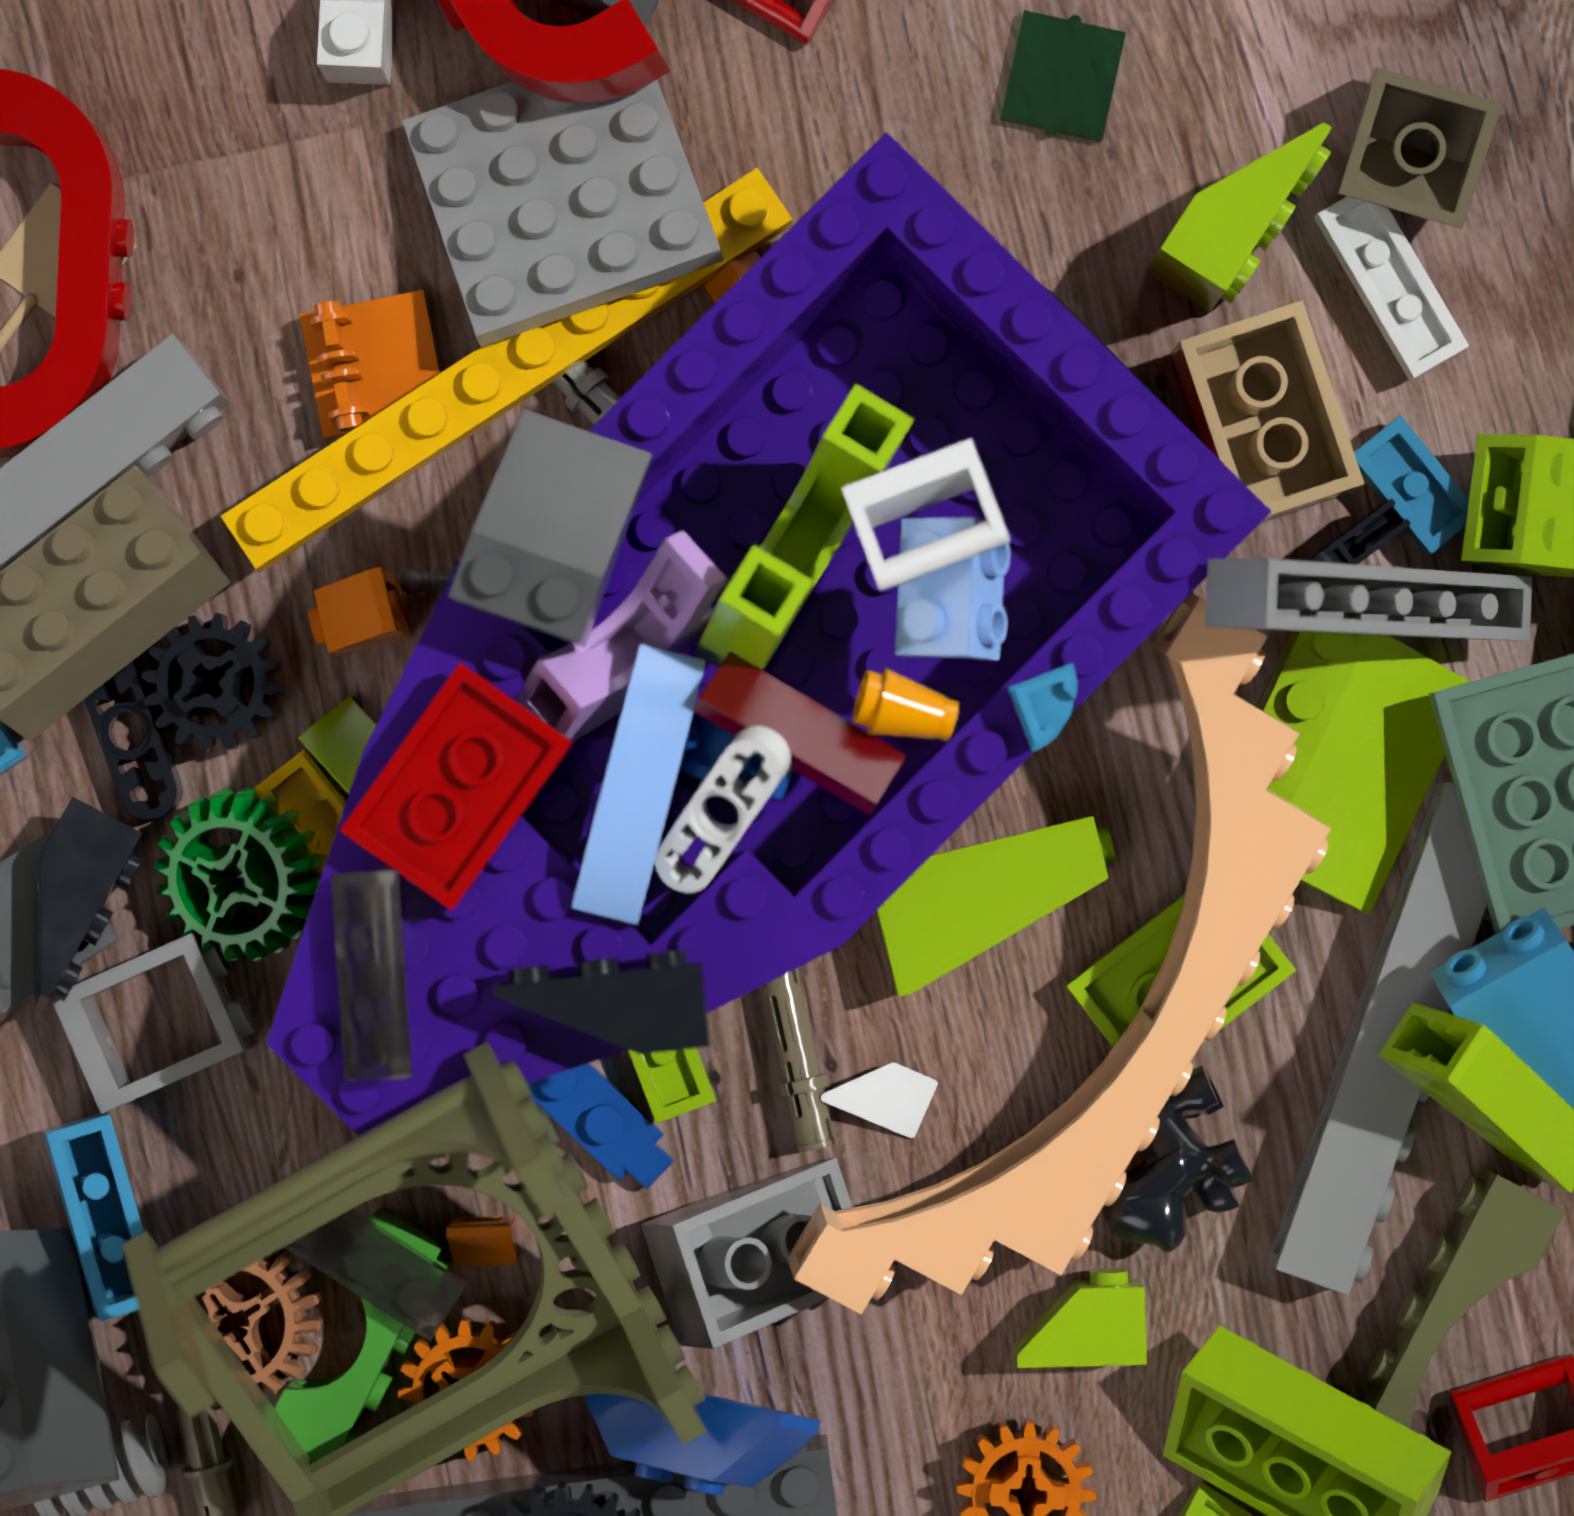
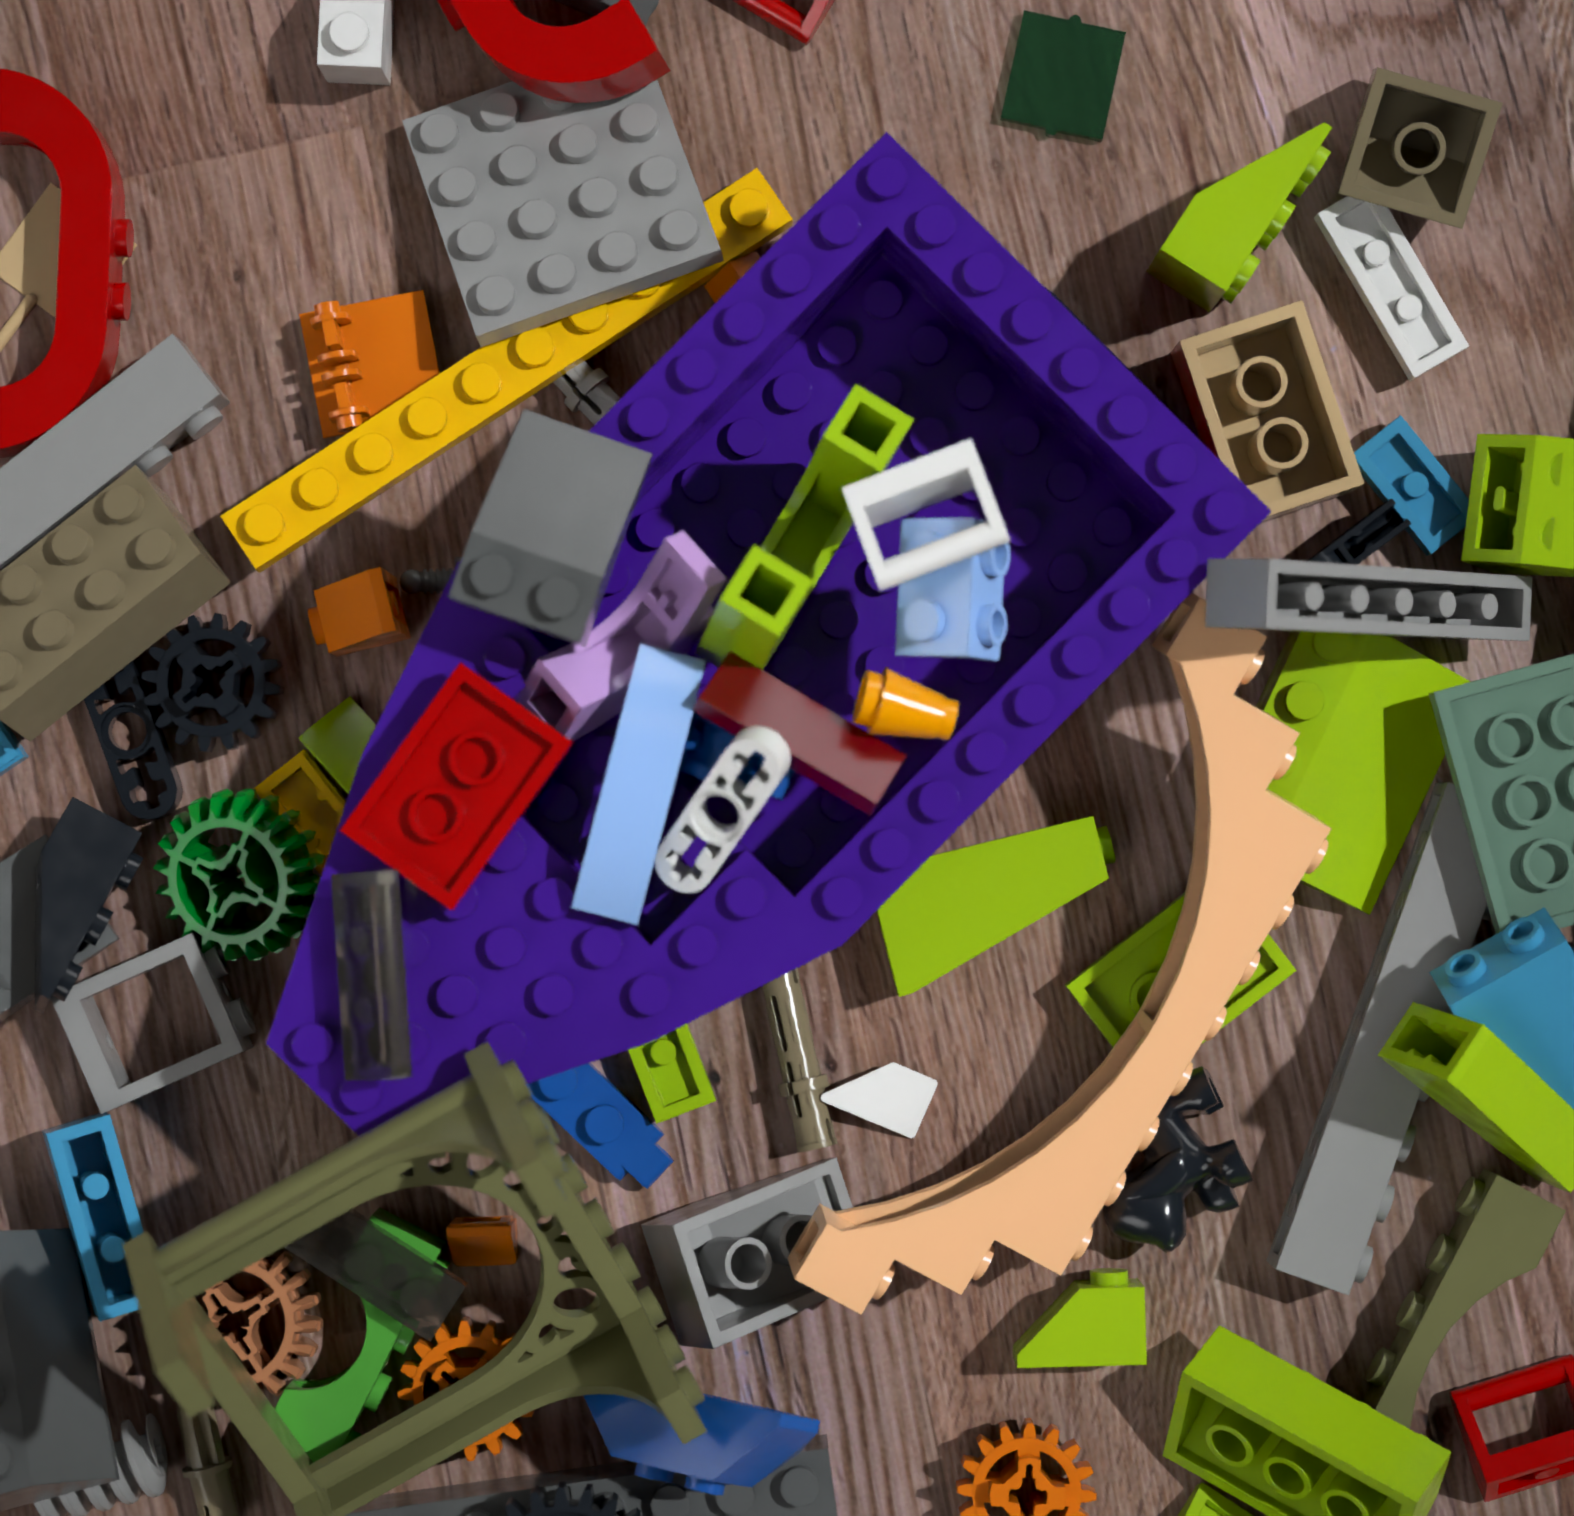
black slope [492,950,711,1054] -> none
dark azure tile [1007,663,1077,752] -> none

